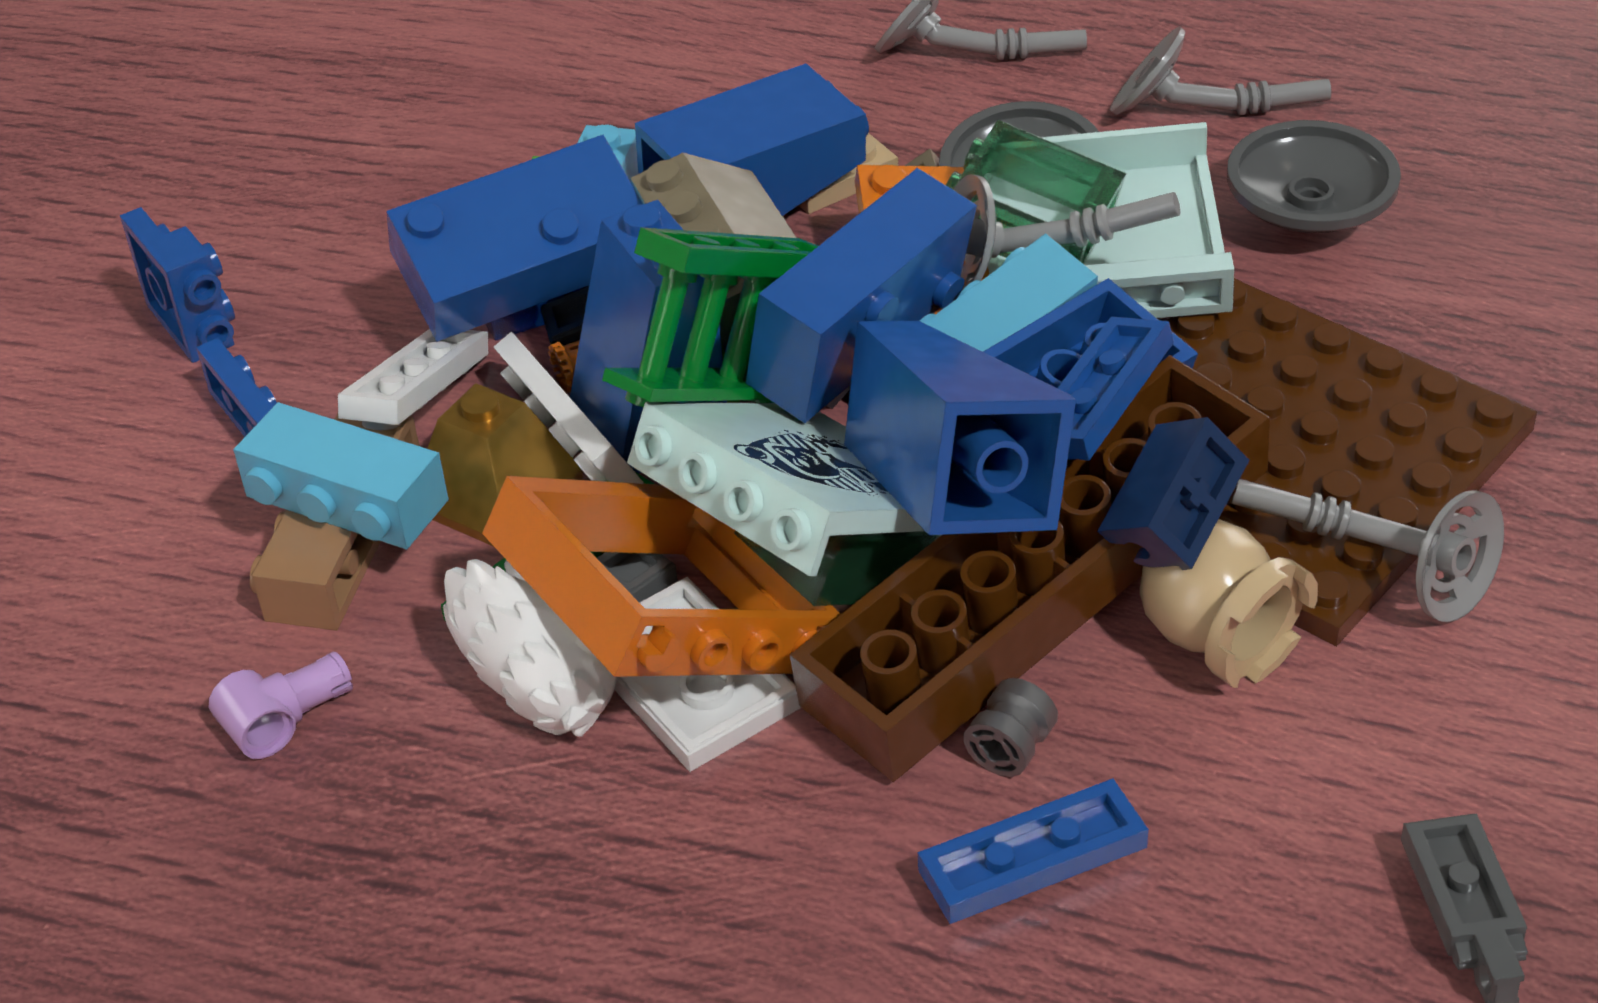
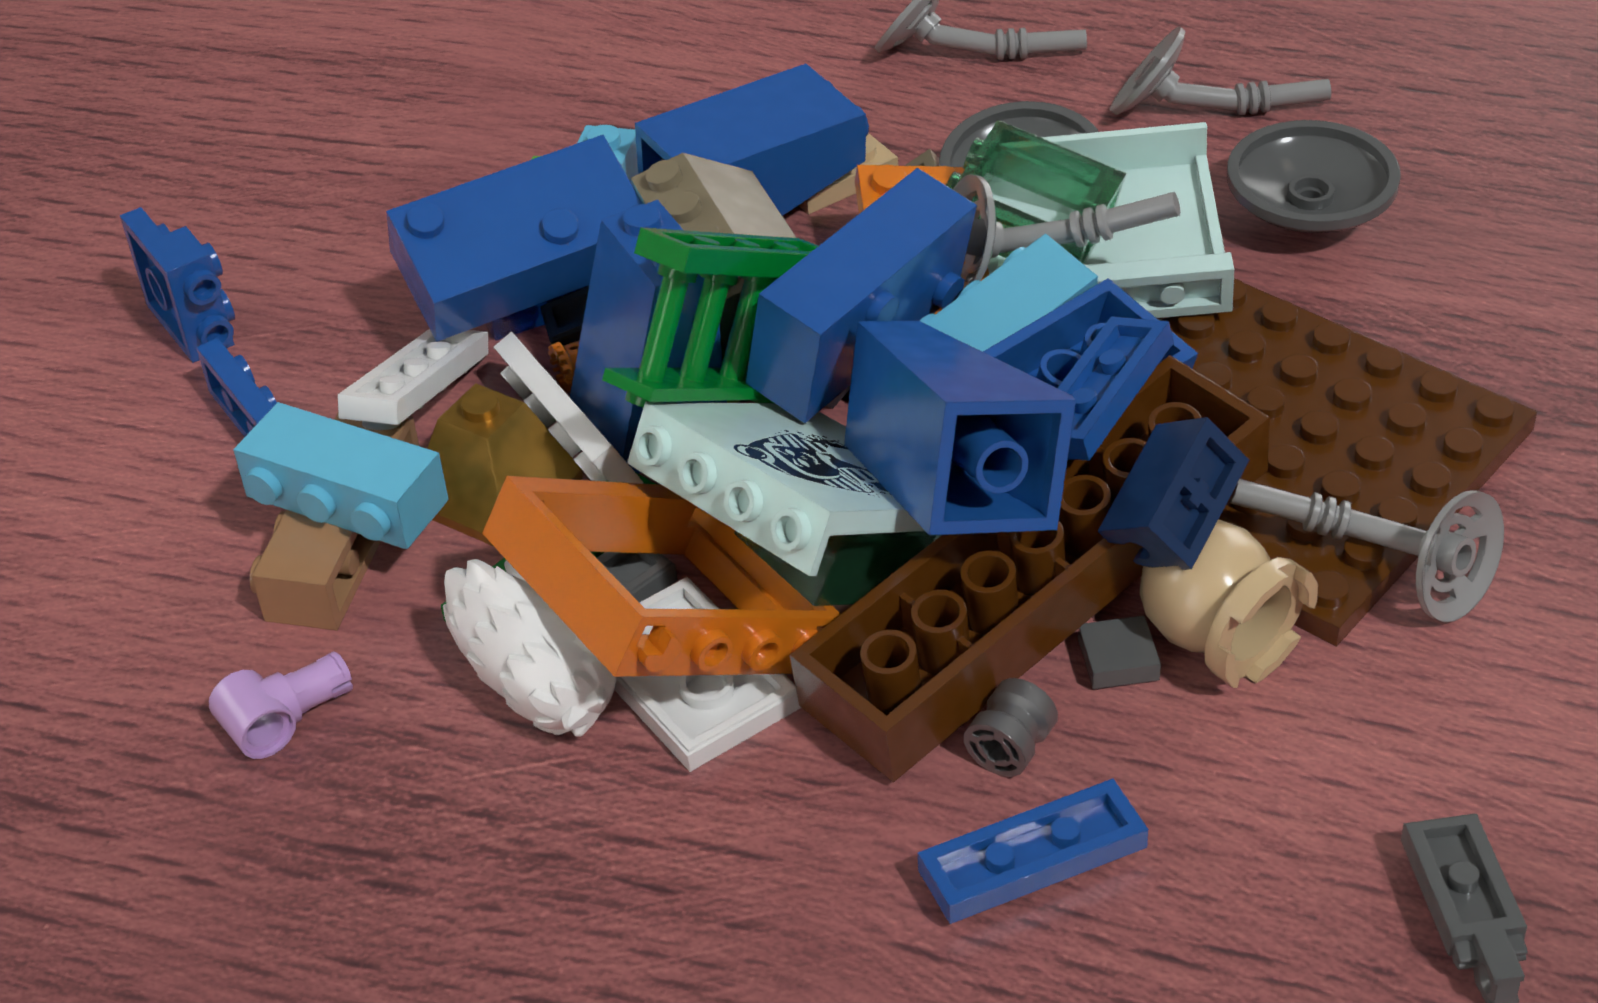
none -> dark grey tile [1078,615,1161,689]

